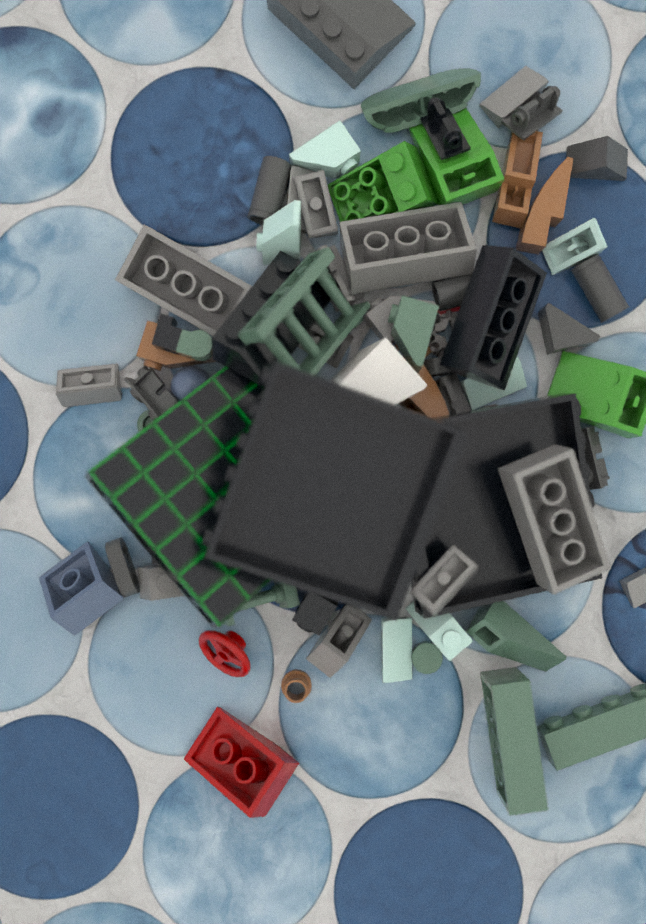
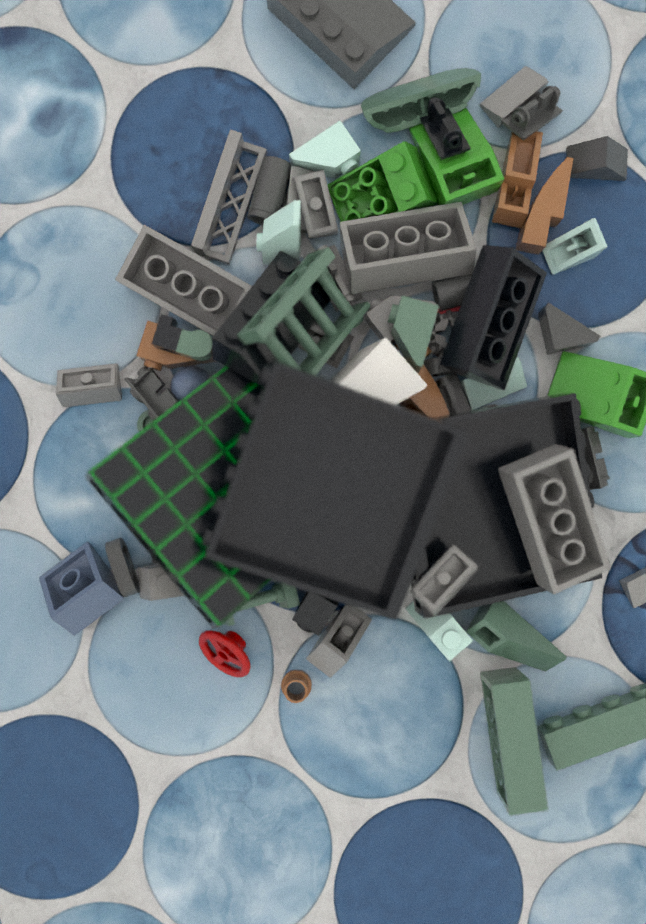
red slope [184,707,299,818] -> none
light aqua slope [381,617,412,683] -> none
sand green tile [411,641,443,674] -> none
dark grey pin [571,254,629,323] -> none
none -> light grey fence [191,129,267,265]

